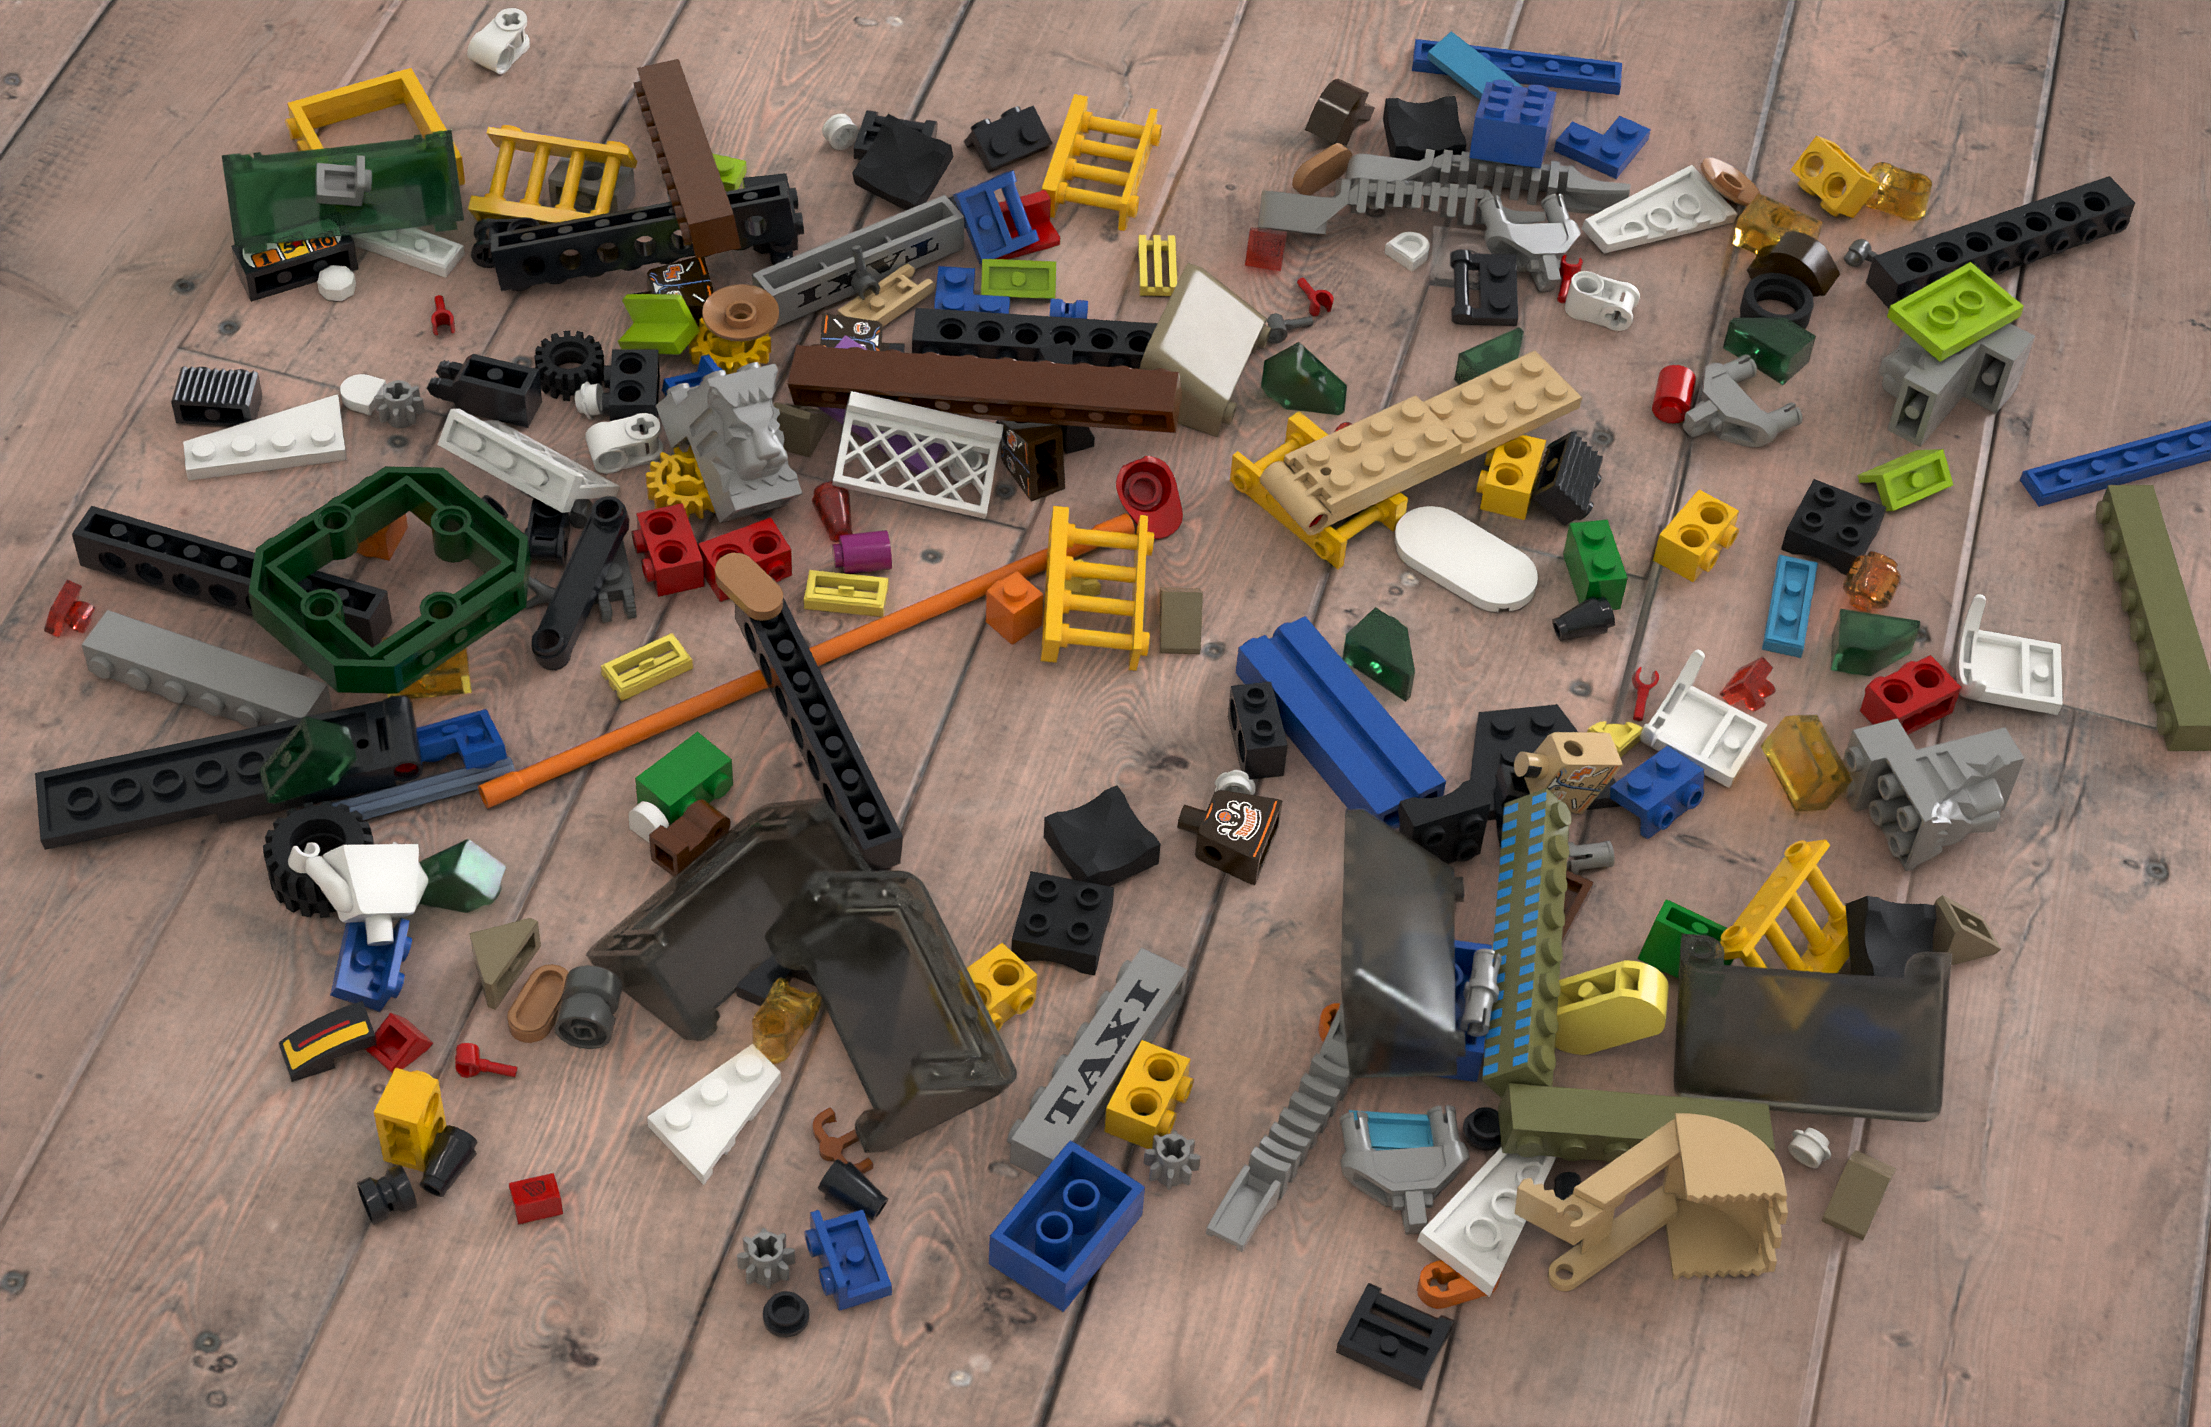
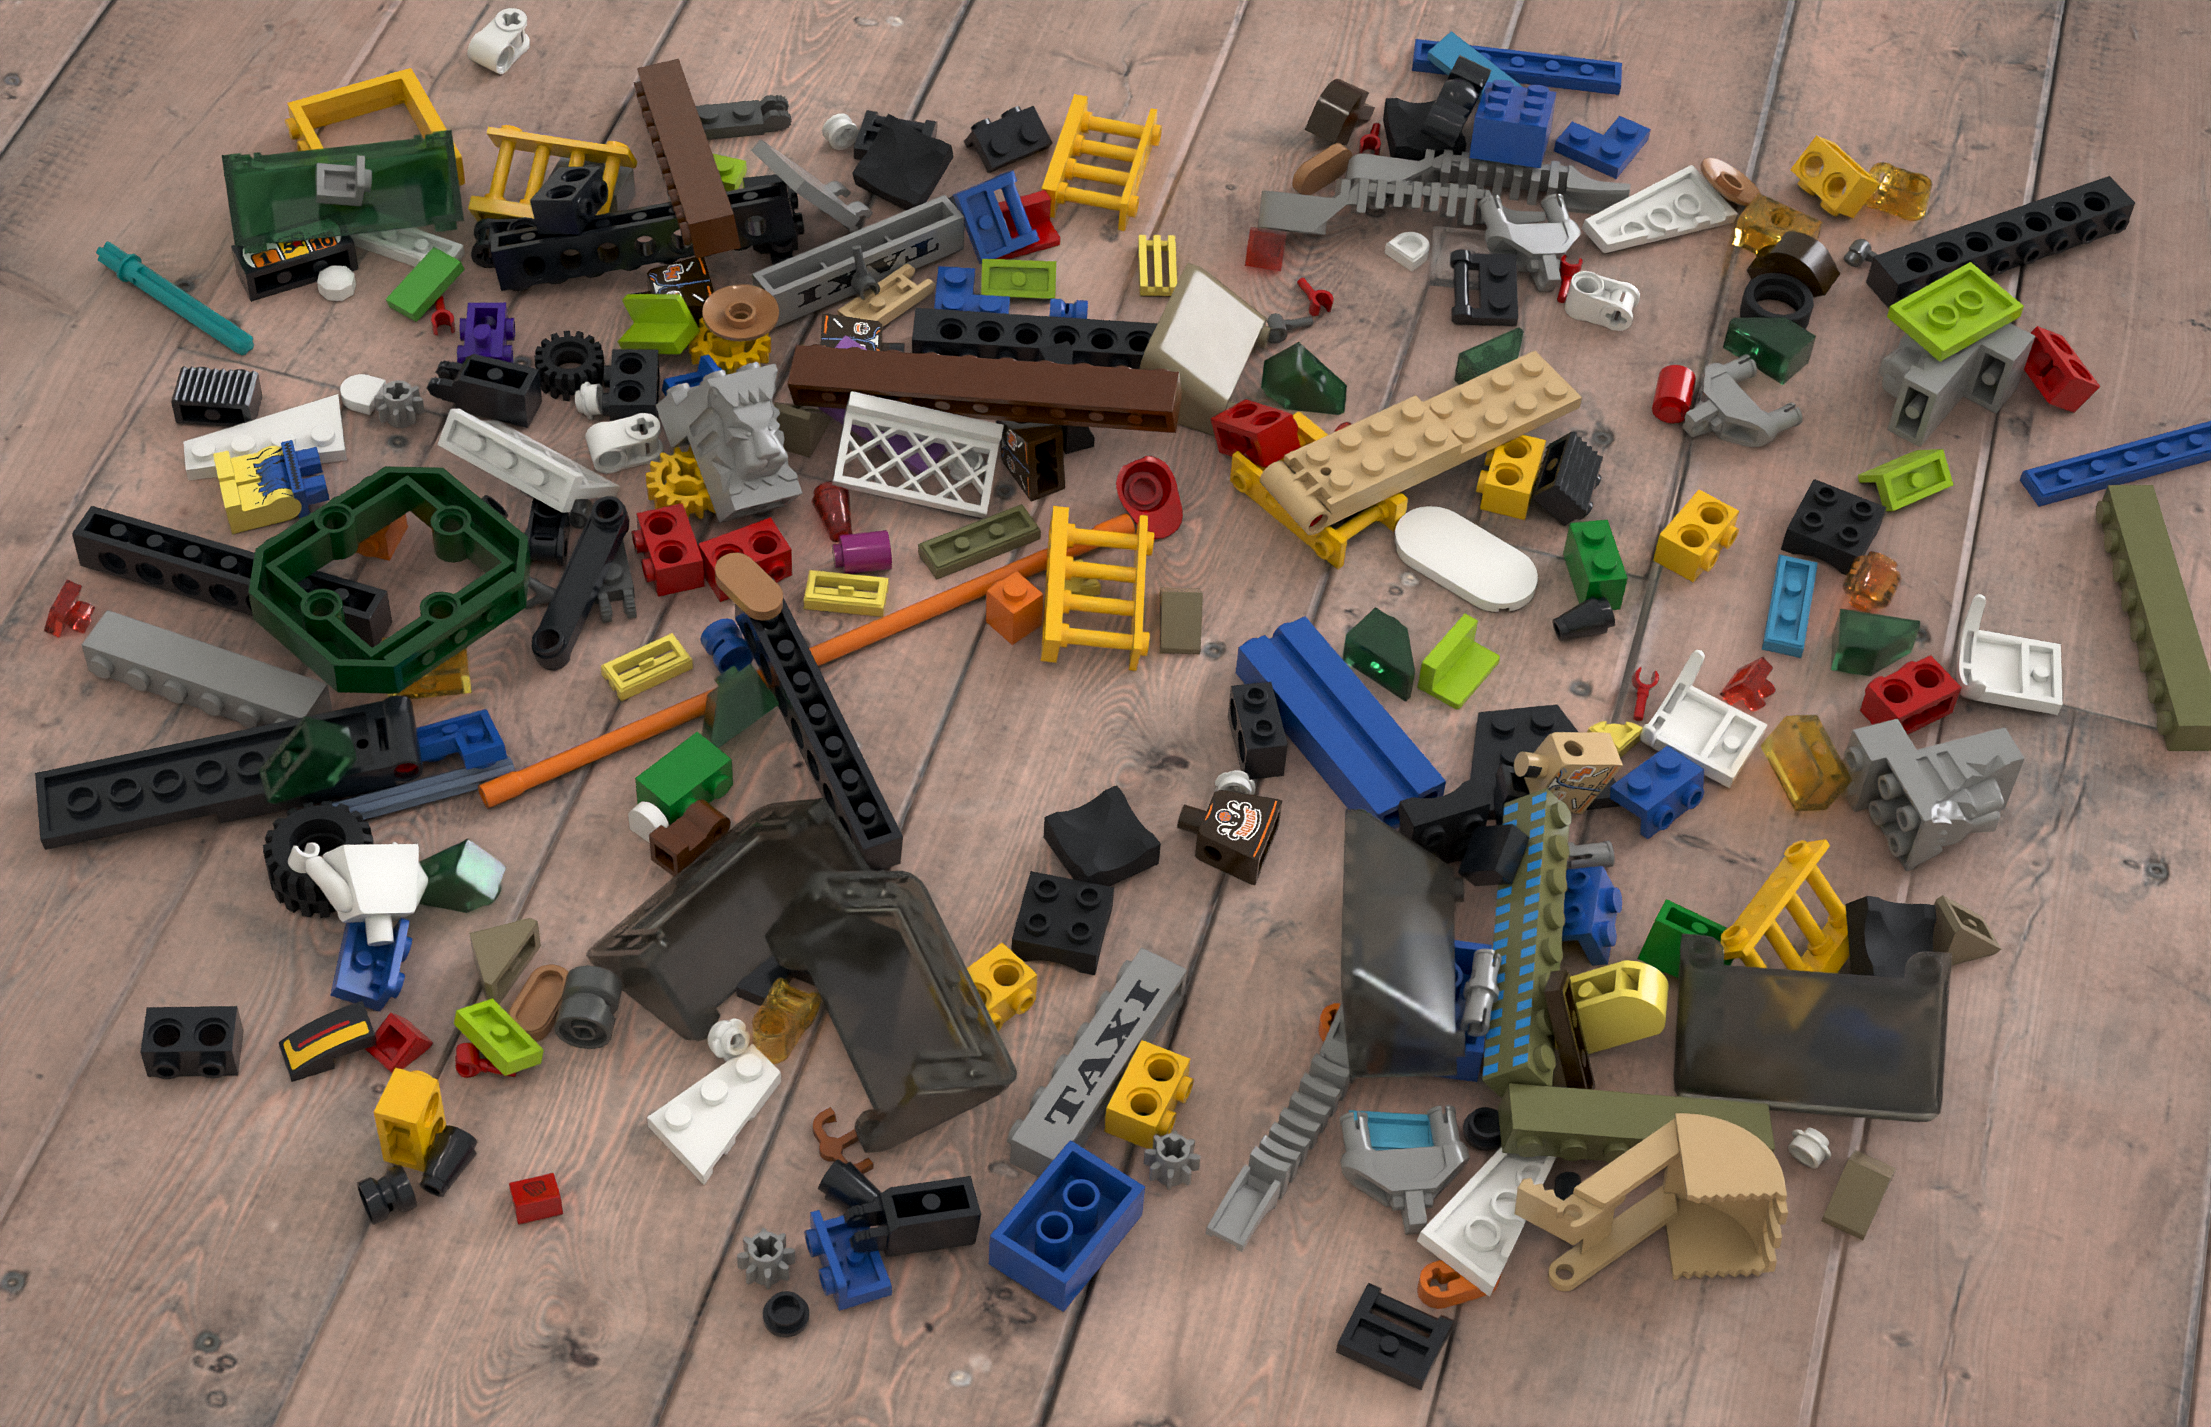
none -> teal axle [96,241,254,355]
none -> black brick [140,1006,244,1079]
none -> hips [213,440,330,534]
none -> bright green tile [385,247,465,322]
none -> lime plate [453,998,544,1076]
none -> dark purple brick [457,302,515,364]
none -> black brick [530,167,608,234]
none -> dark grey hinge [696,95,792,140]
none -> blue wheel [700,618,754,676]
none -> clear green slope [702,664,779,748]
none -> white plate [708,1018,750,1062]
none -> light grey tile [751,139,873,233]
none -> black hinge [843,1176,981,1257]
none -> olive tile [918,504,1041,580]
none -> red brick [1210,399,1301,468]
none -> red hand [1359,123,1381,156]
none -> lime panel [1417,613,1500,710]
none -> black piece [1421,55,1492,148]
none -> black piece [1458,824,1530,886]
none -> dark brown tile [1544,970,1596,1090]
none -> blue bracket [1562,866,1622,966]
none -> red brick [2024,326,2100,413]

